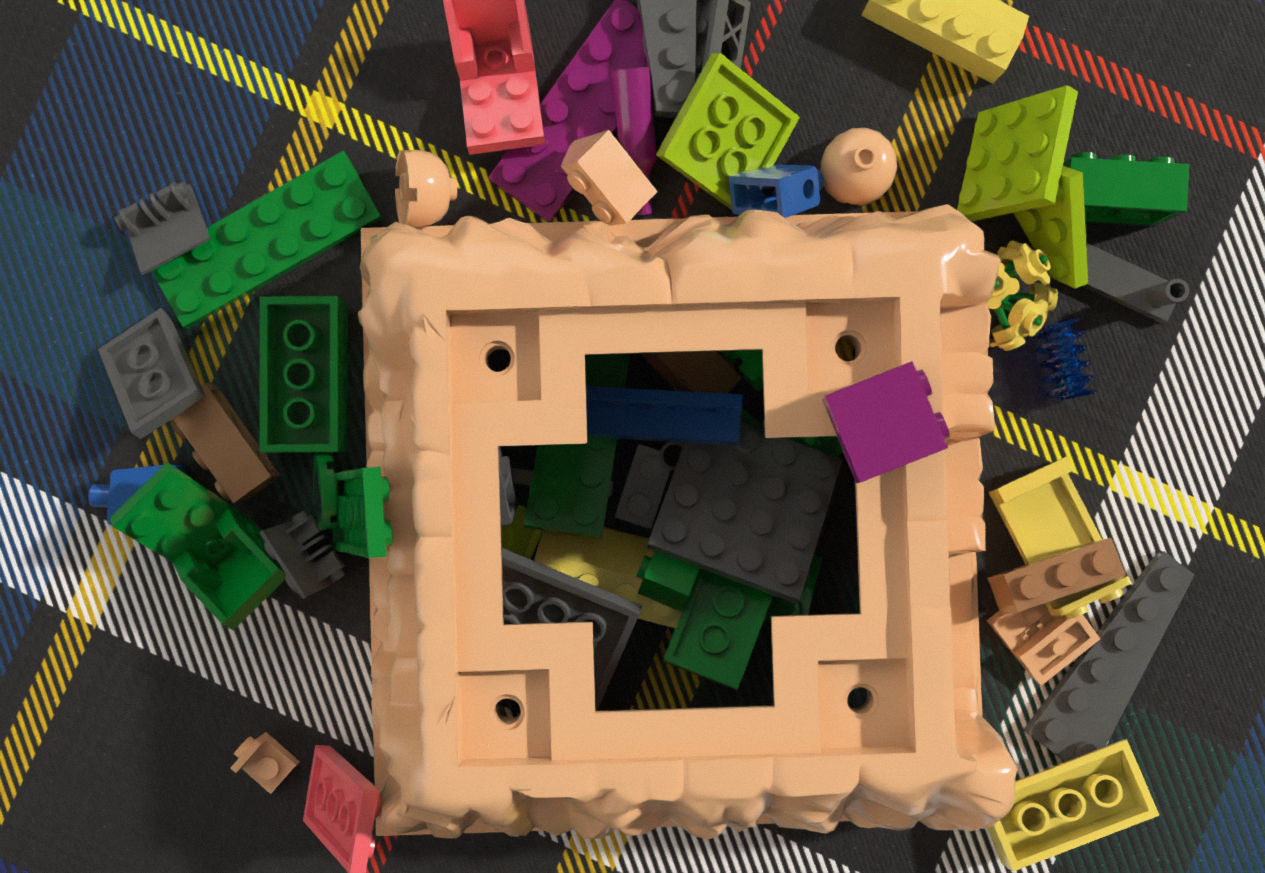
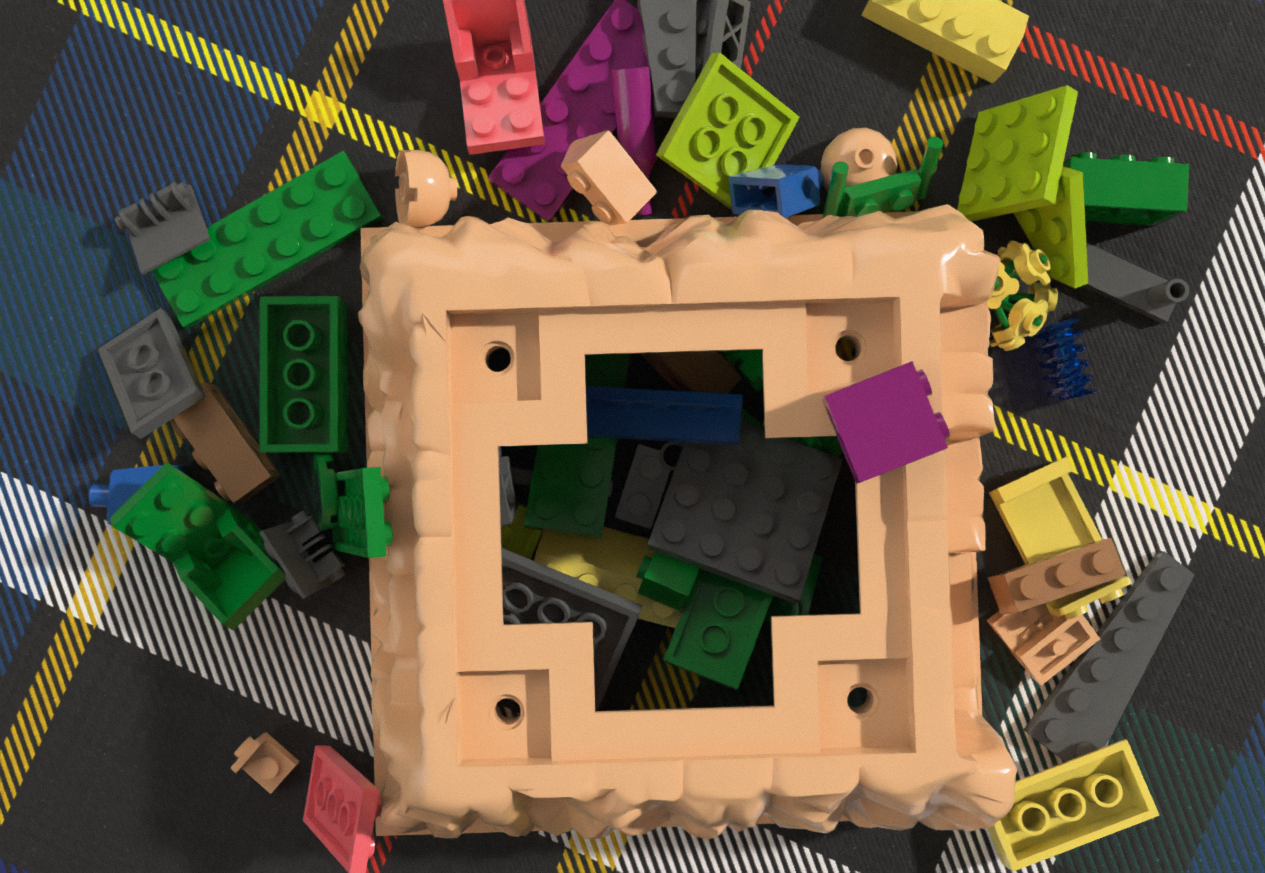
none -> green plate [822,137,943,218]

